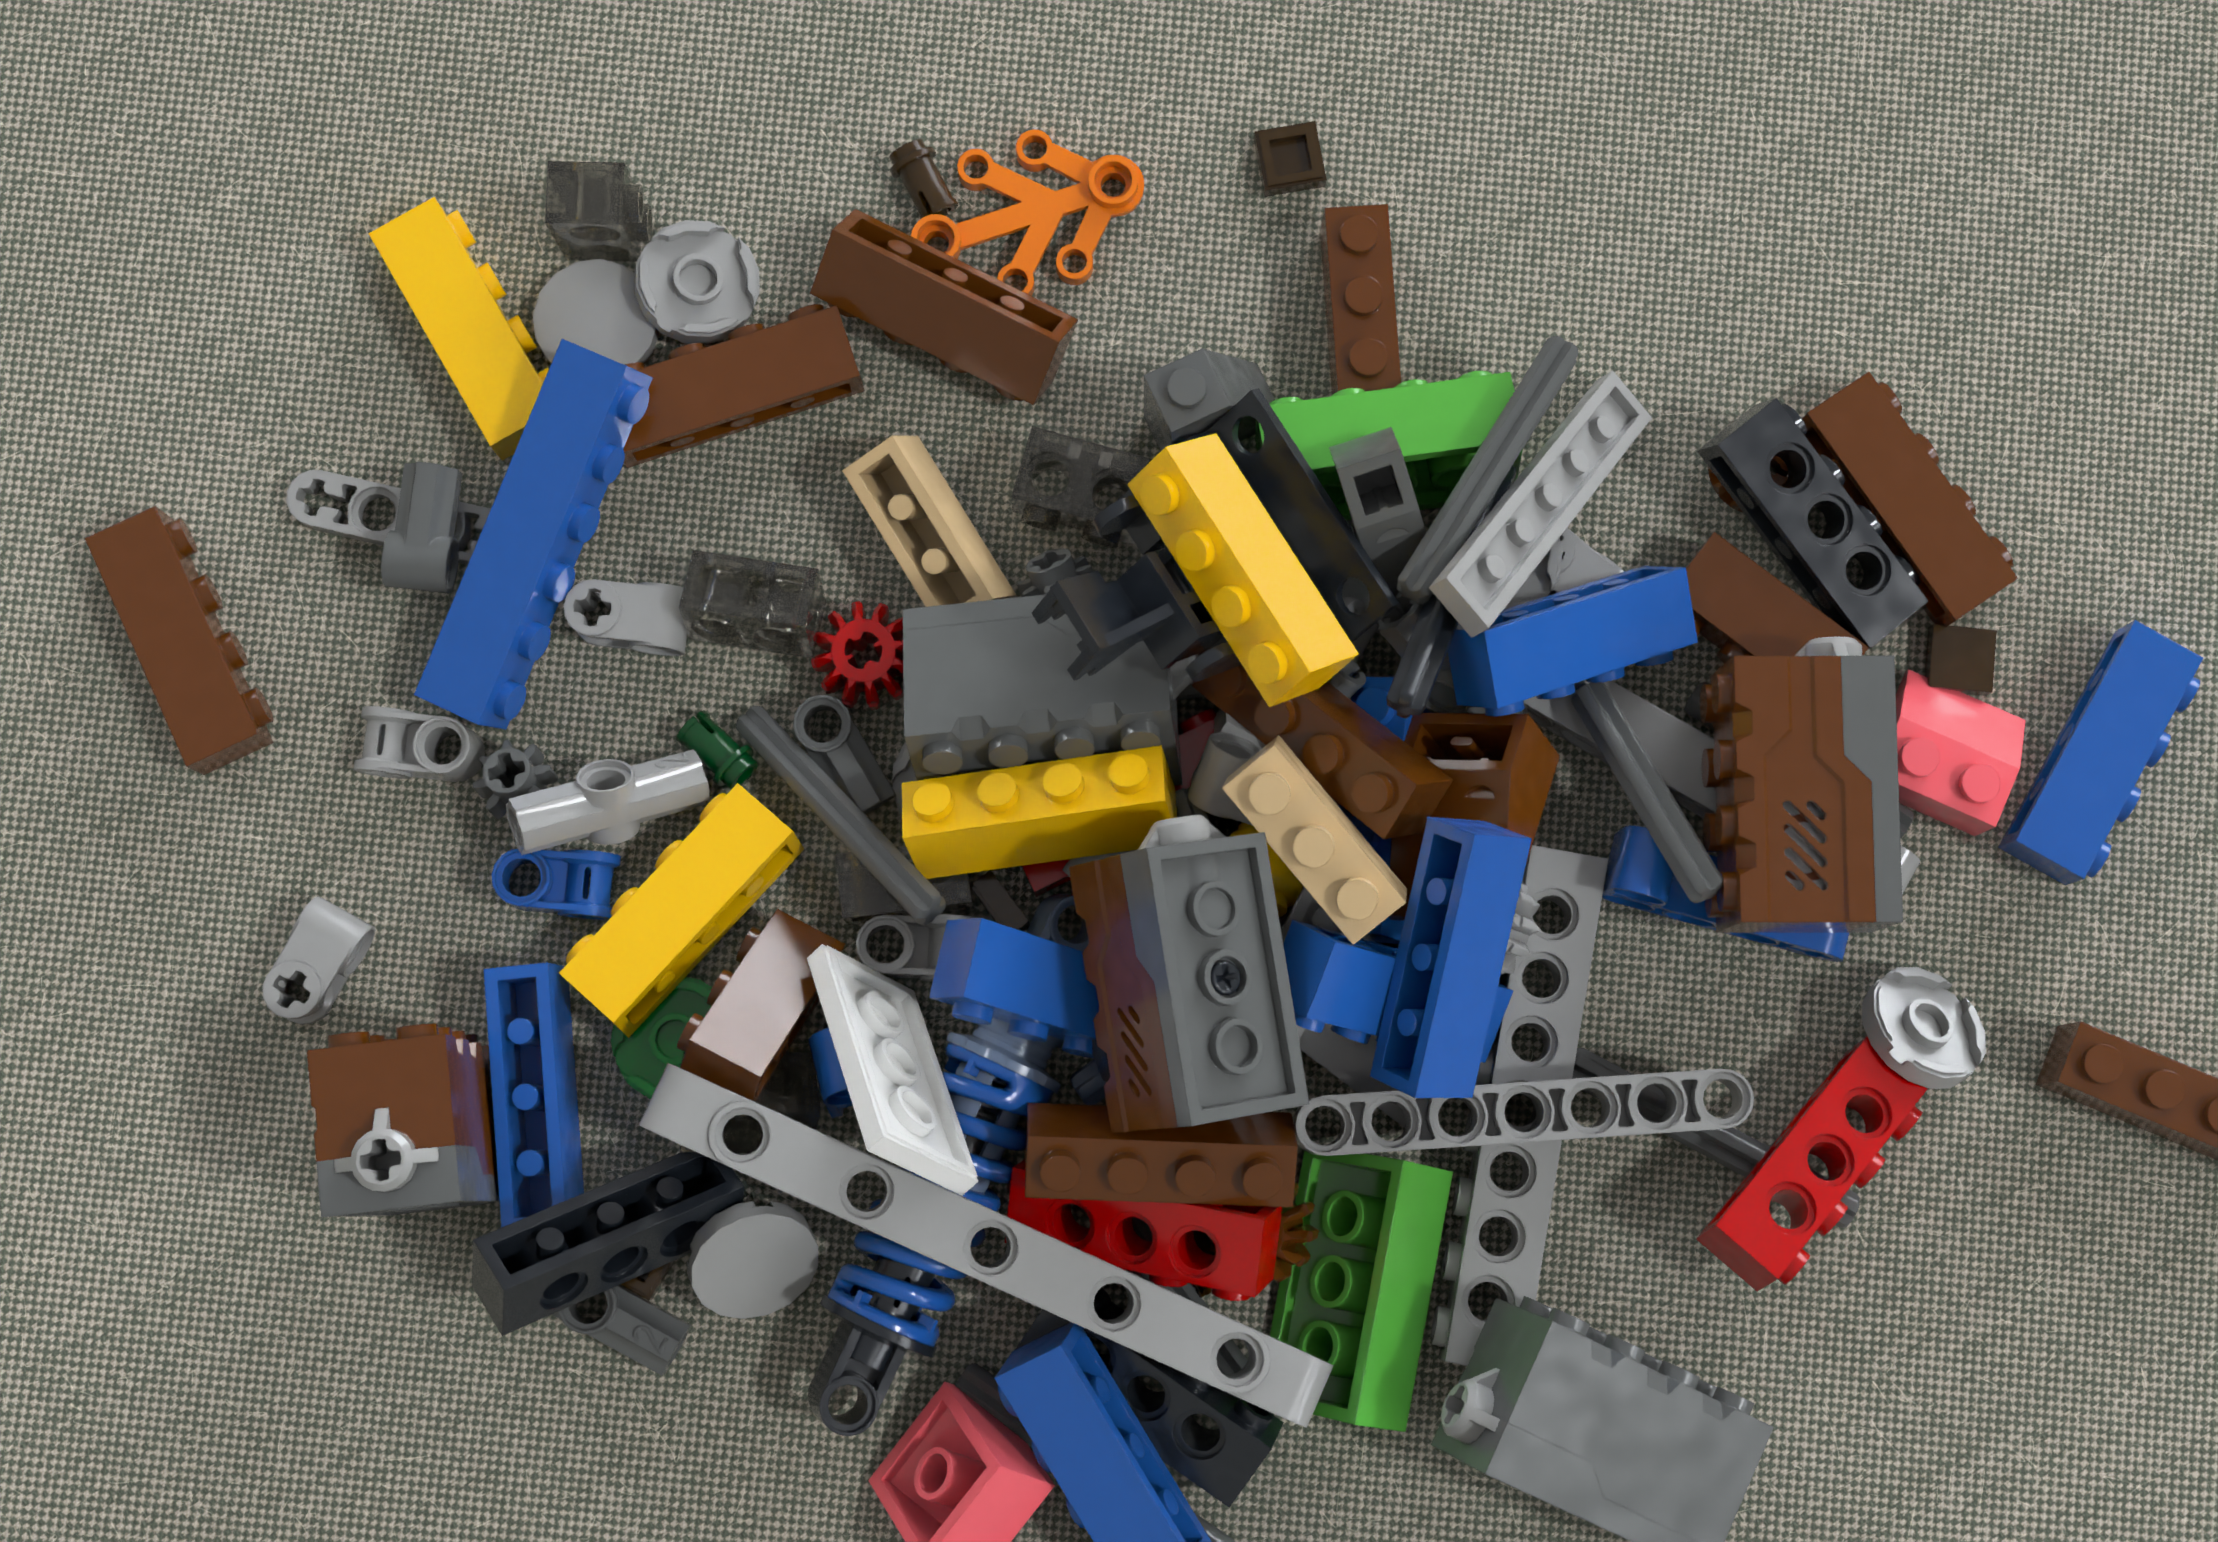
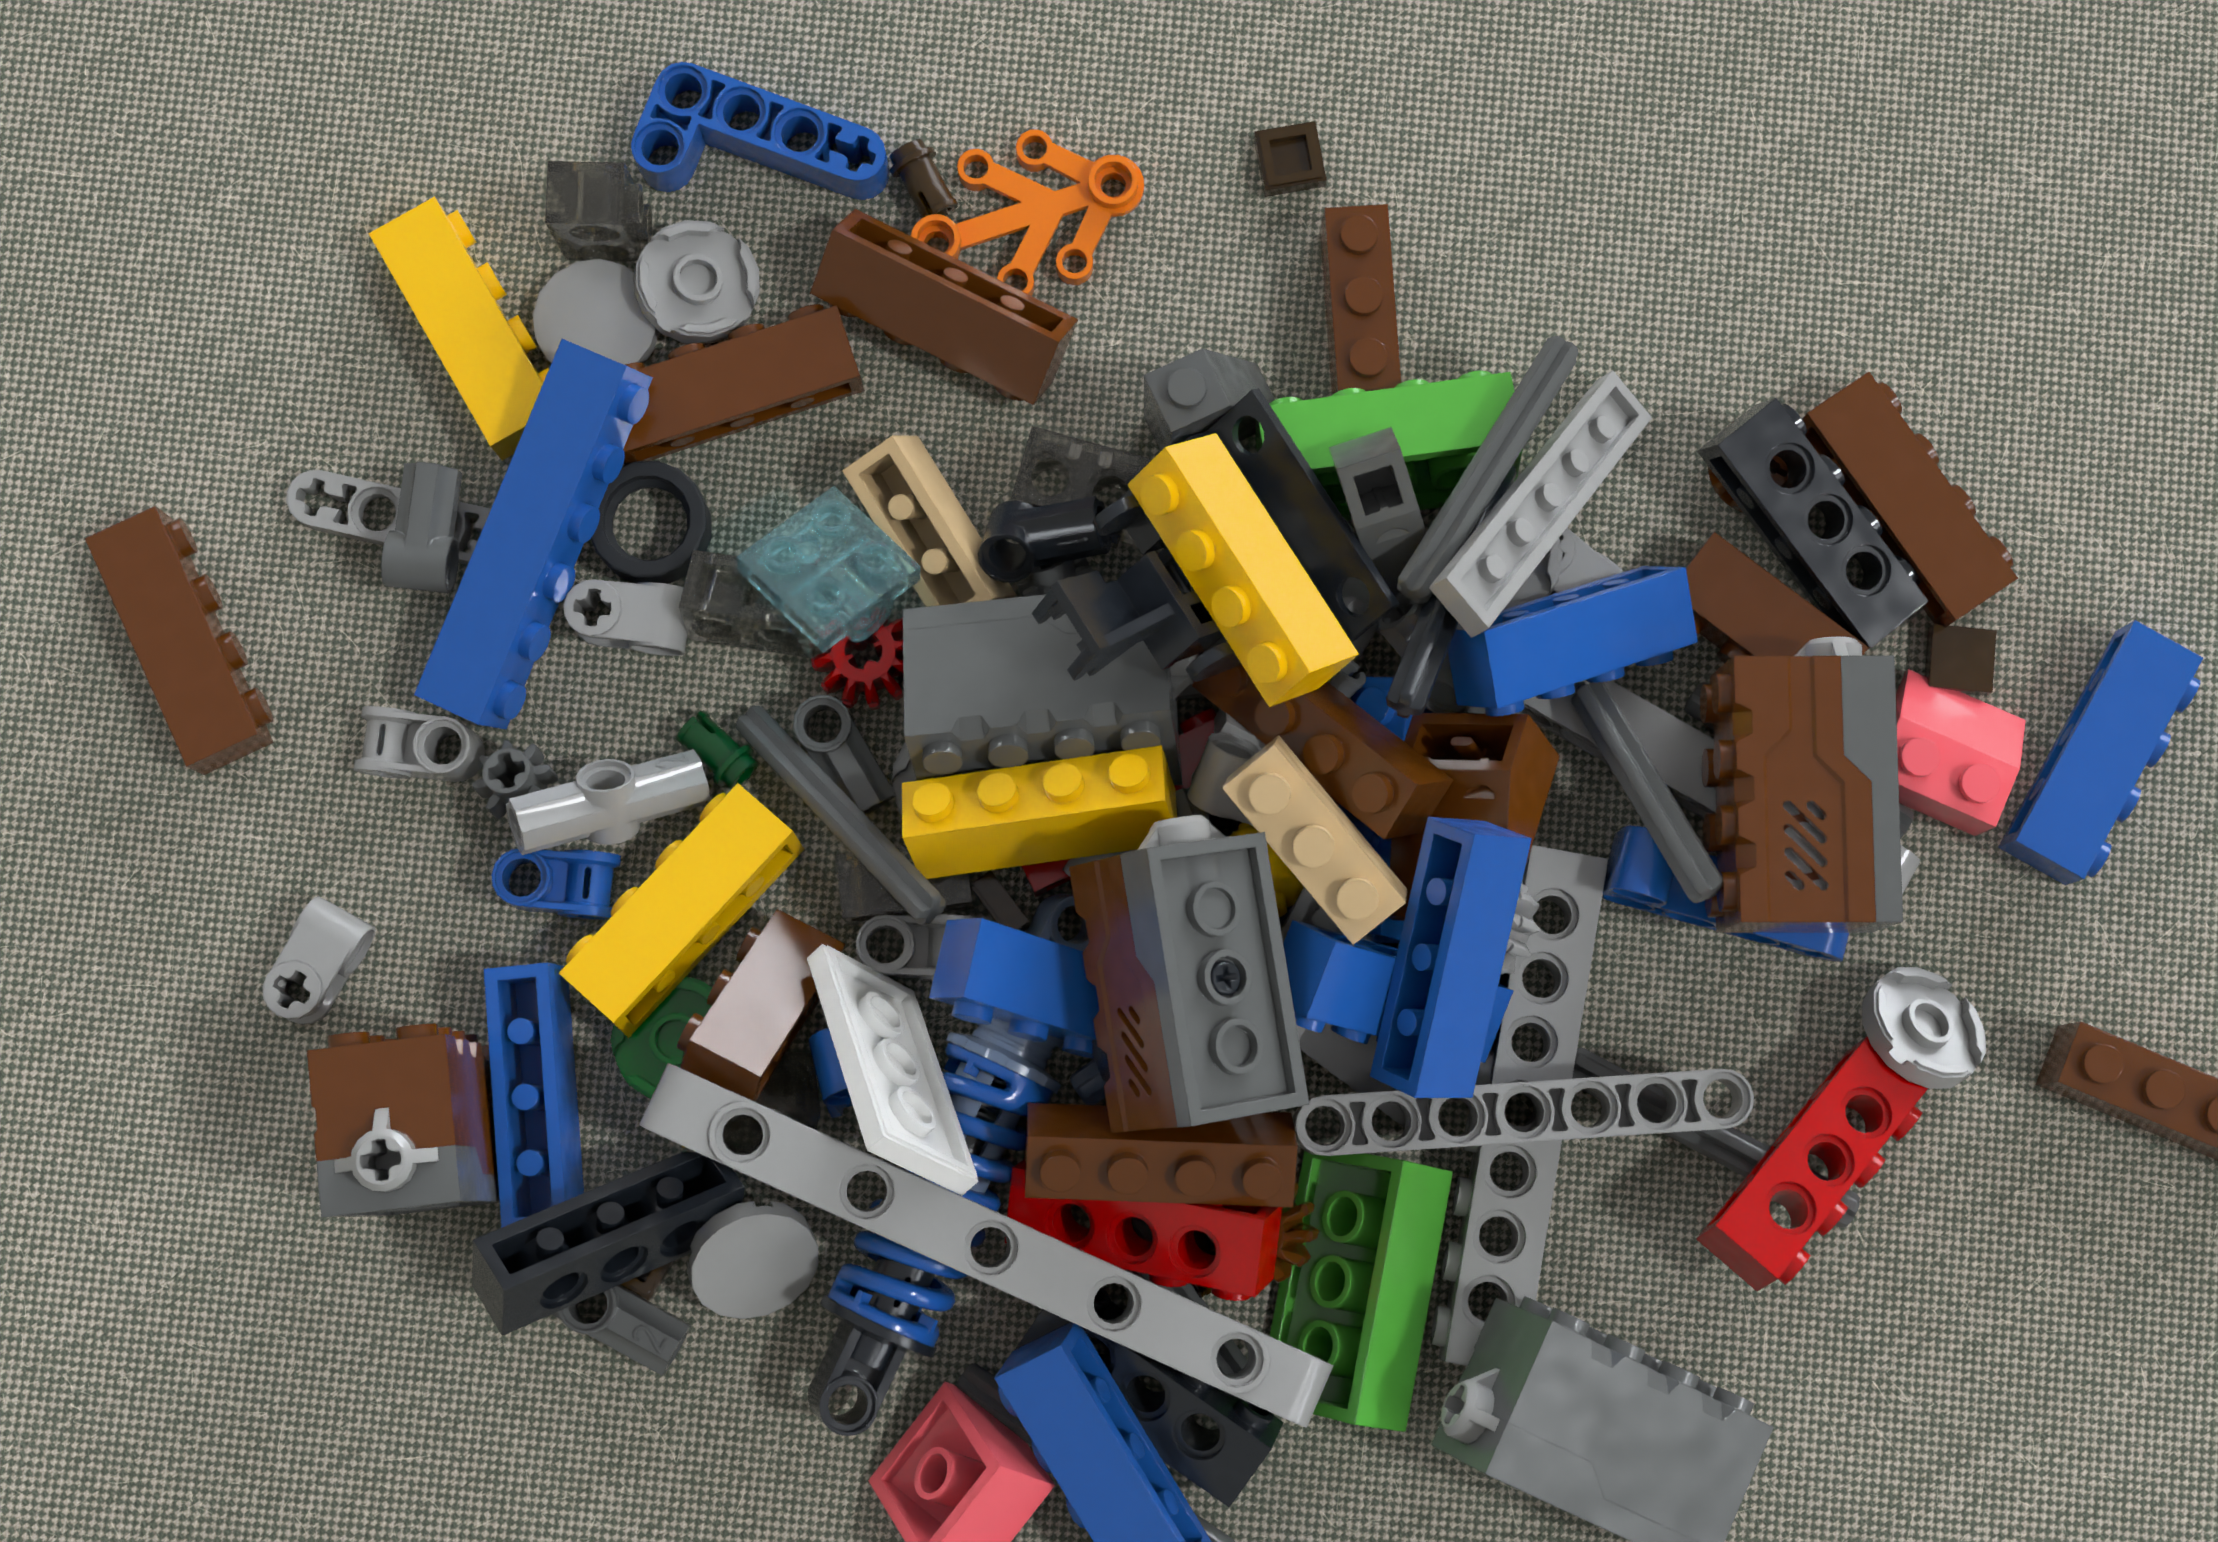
none -> black tyre [591,461,712,584]
none -> blue beam [631,62,890,200]
none -> clear light blue plate [737,486,921,653]
none -> black piece [978,496,1112,583]

